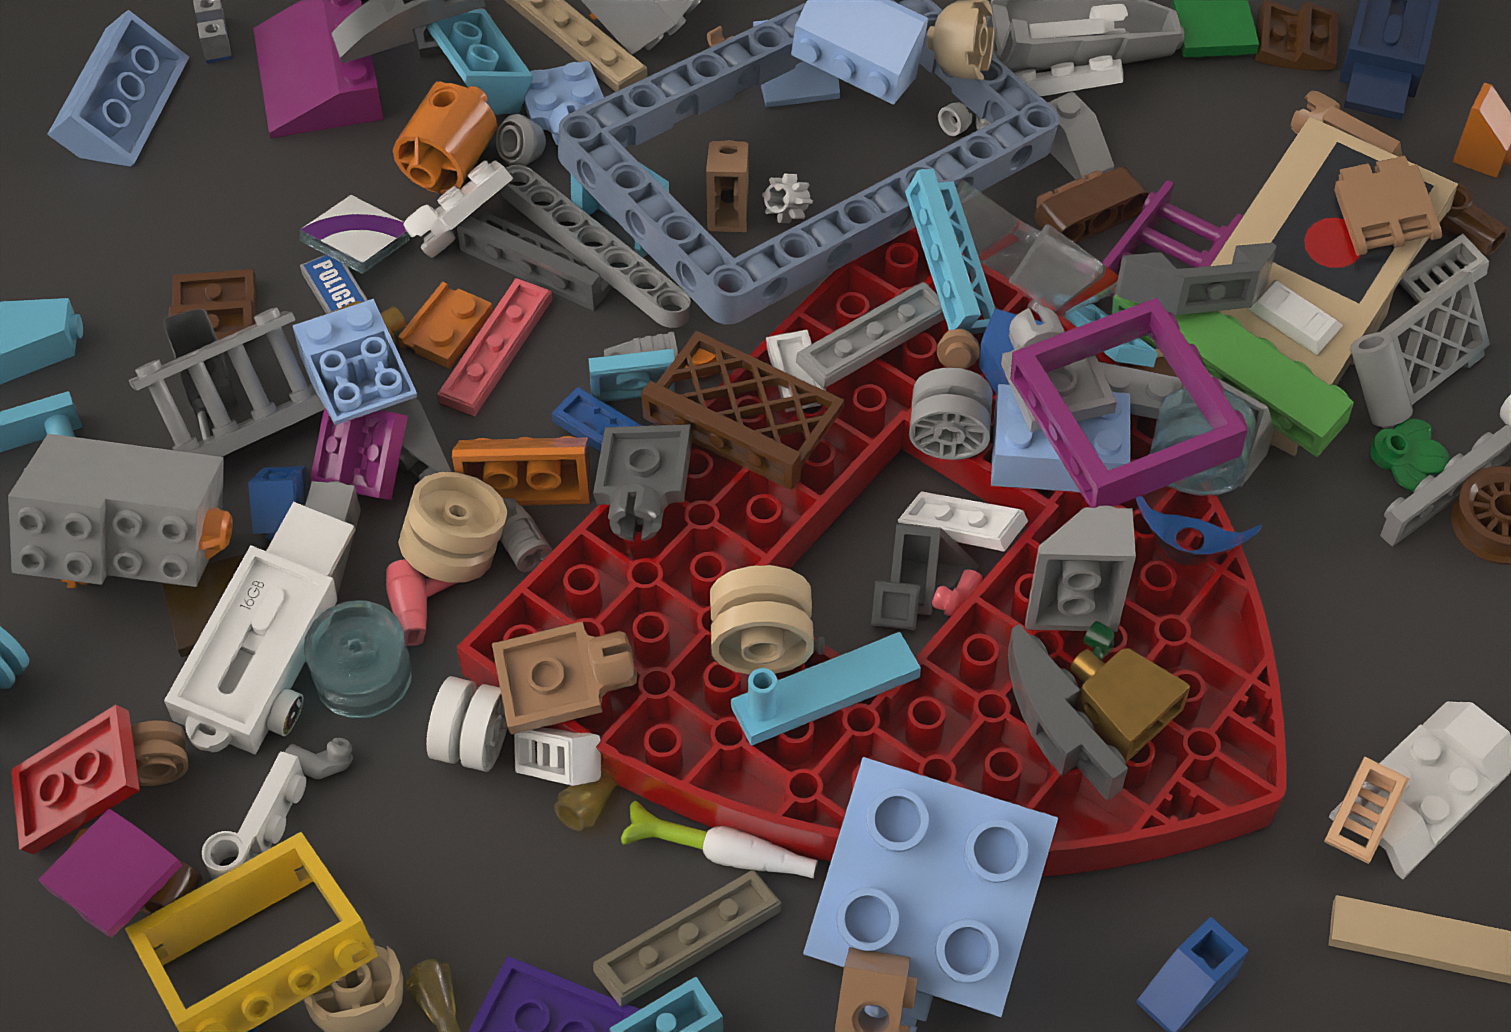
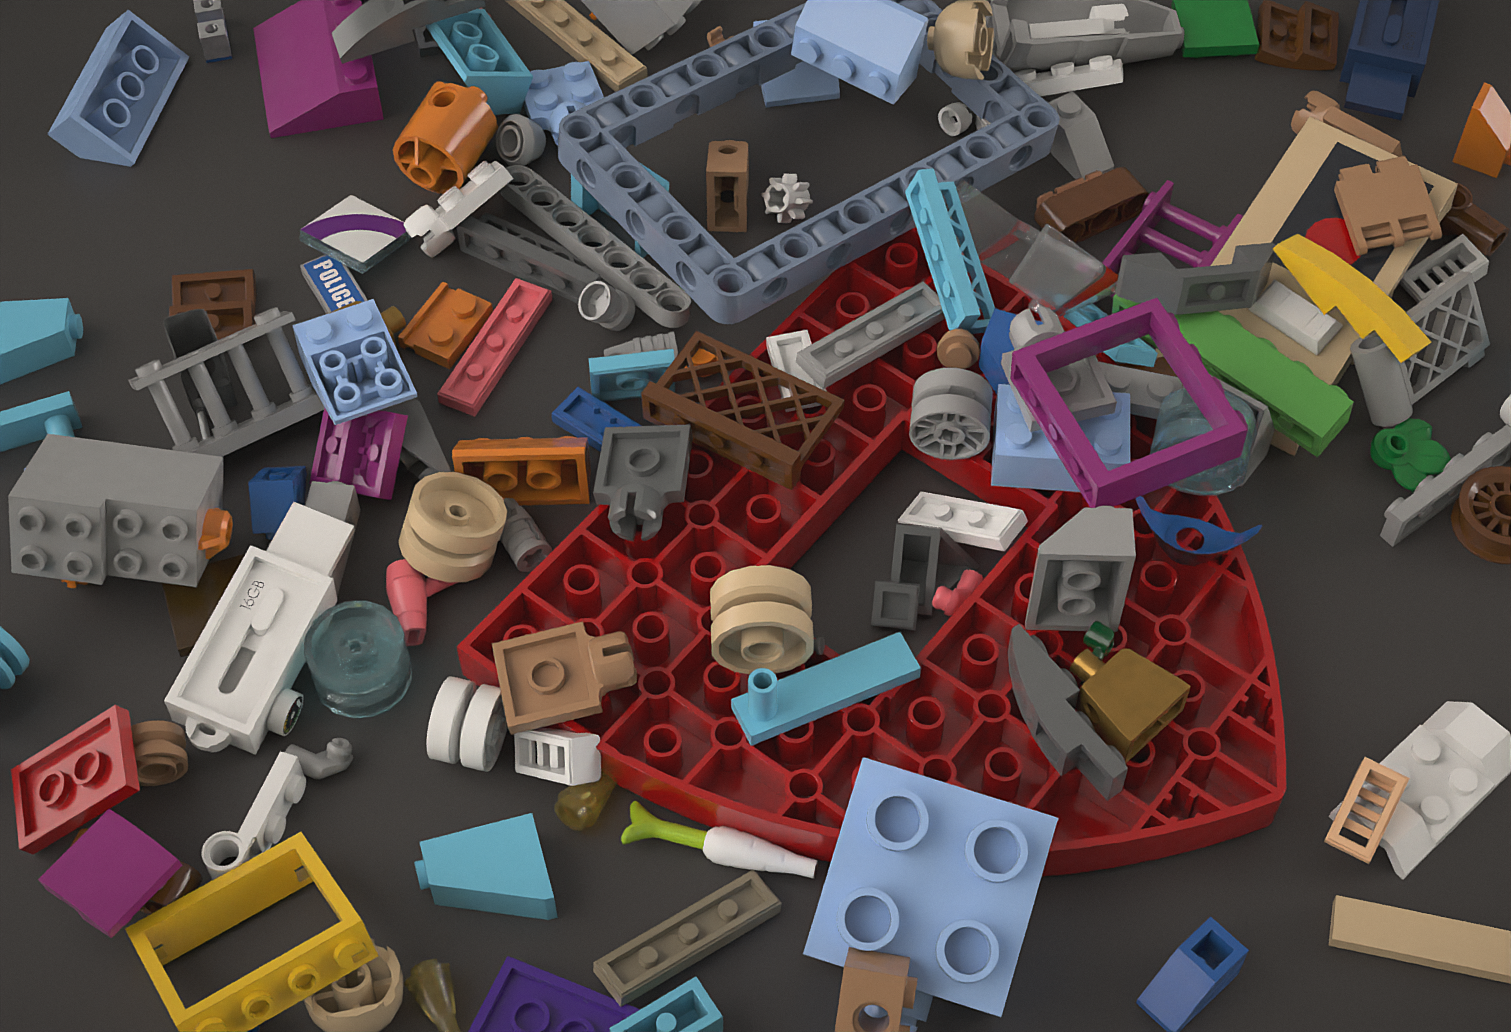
none -> medium azure slope [414,813,558,920]
none -> light grey wheel [578,281,635,331]
none -> yellow slope [1273,234,1431,363]

